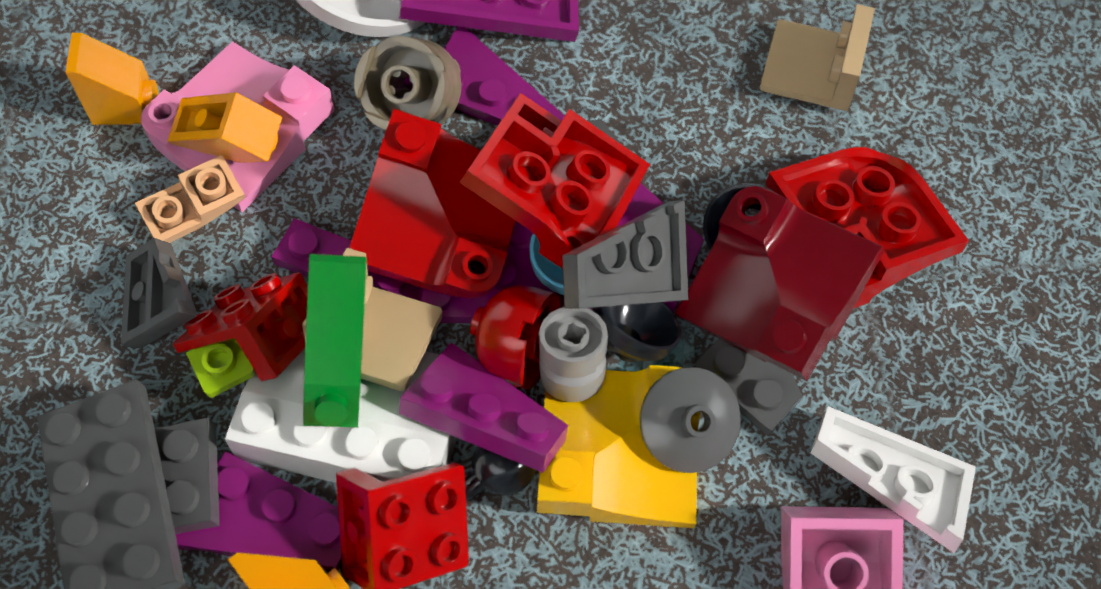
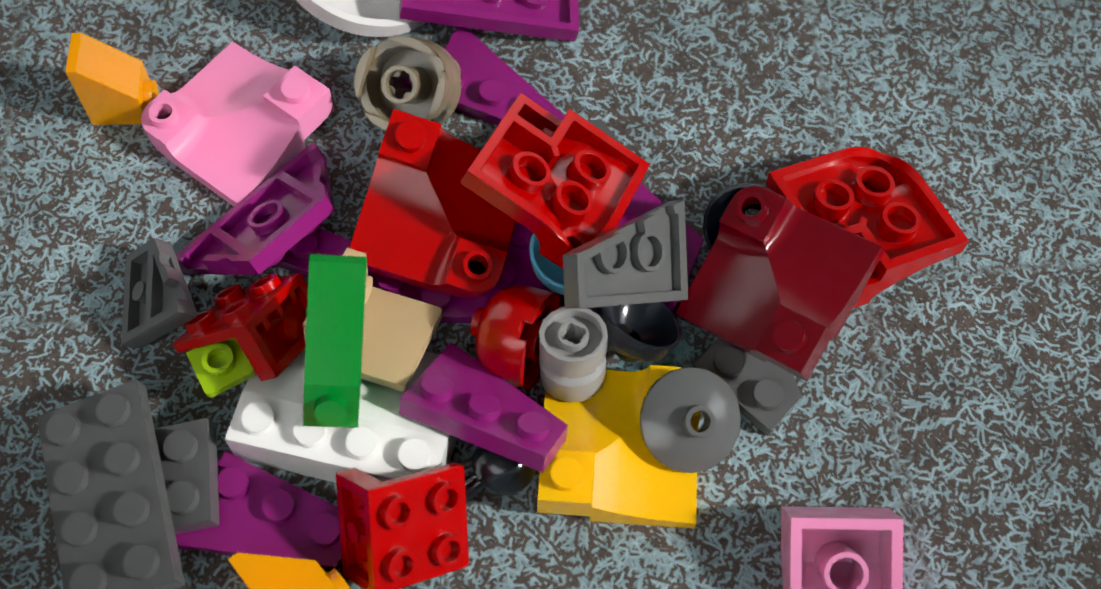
light nougat slope [135,155,245,243] -> none
light orange slope [167,92,282,163] -> none
tan bracket [760,4,875,111] -> none
white wing [811,406,976,554] -> none
none -> magenta wing [176,142,335,275]

